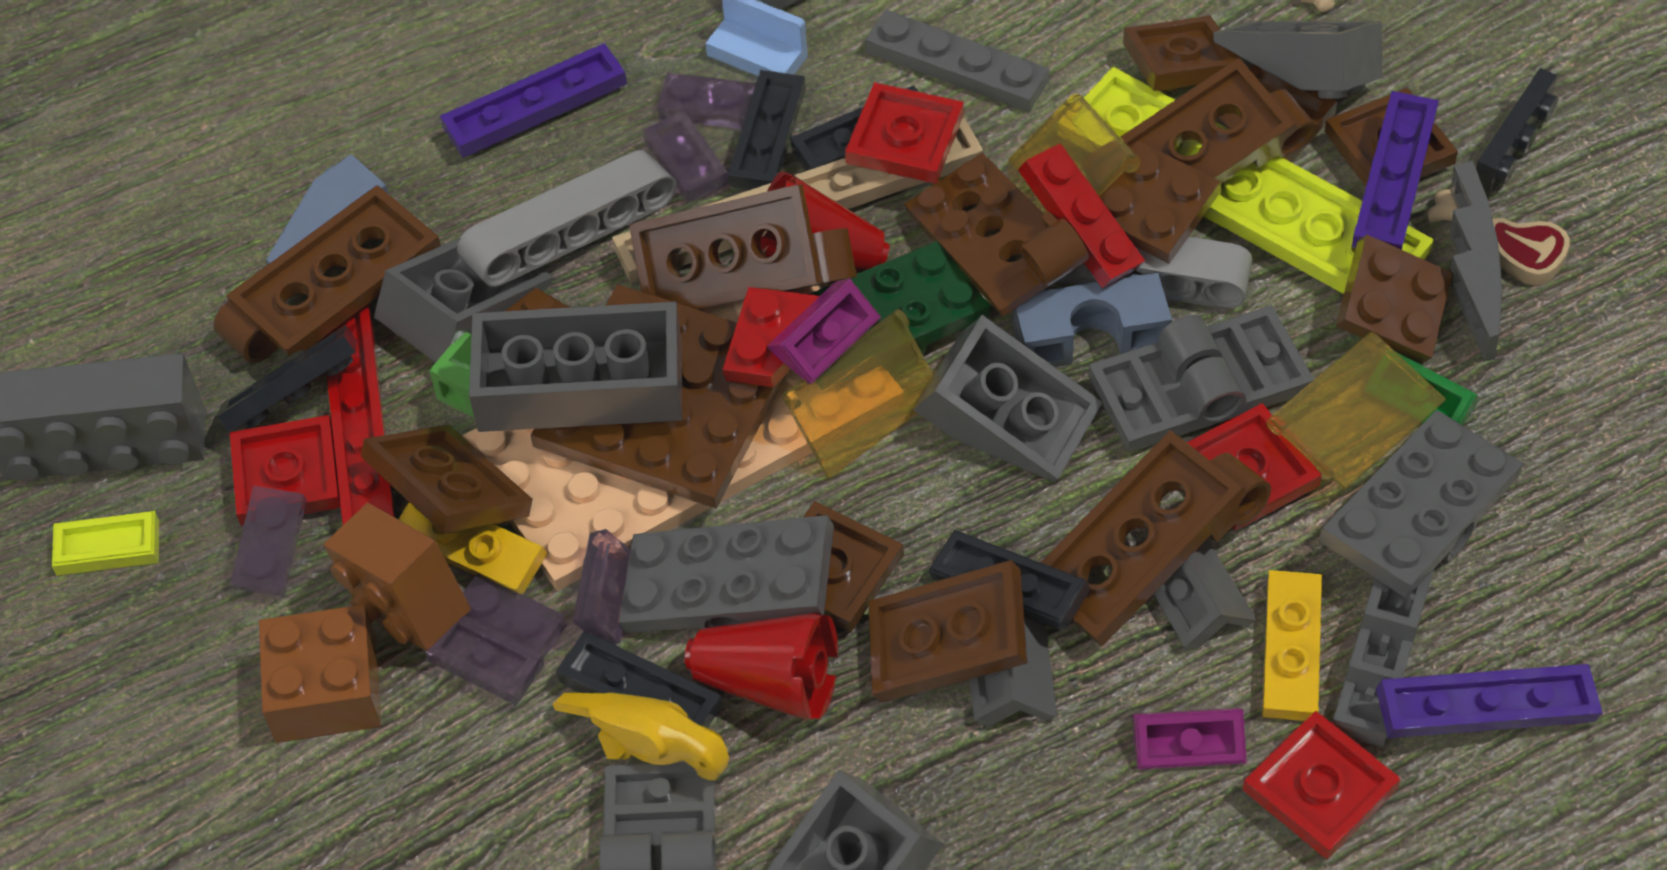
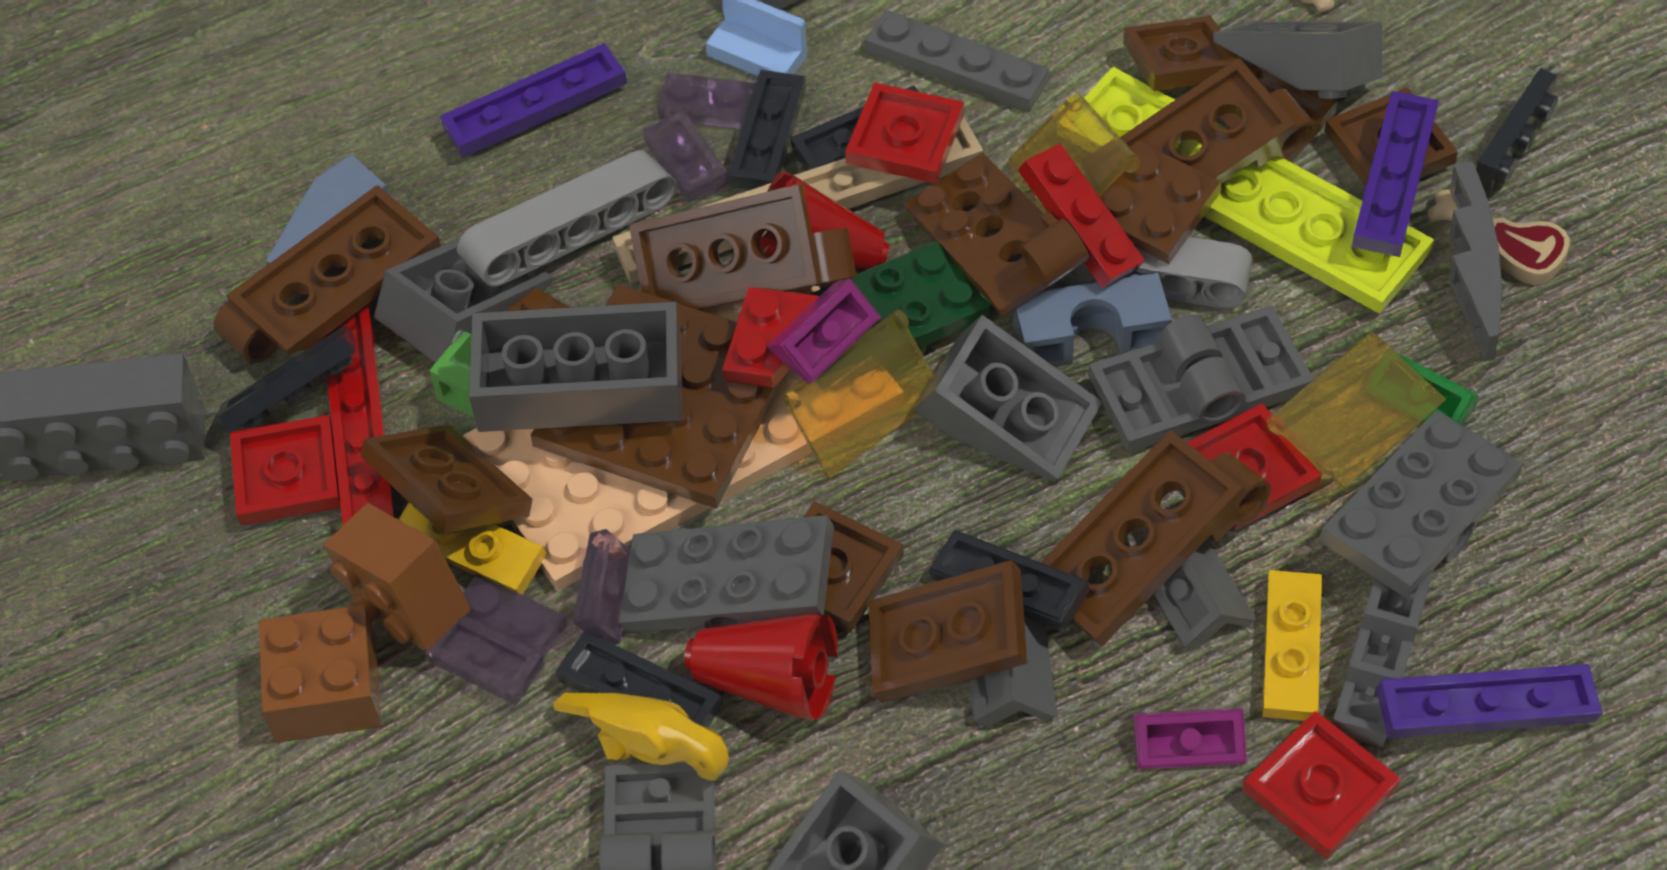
neon yellow tile [52,511,159,576] -> none
clear purple plate [230,485,307,597] -> none
reddish brown plate [1336,234,1453,364] -> none

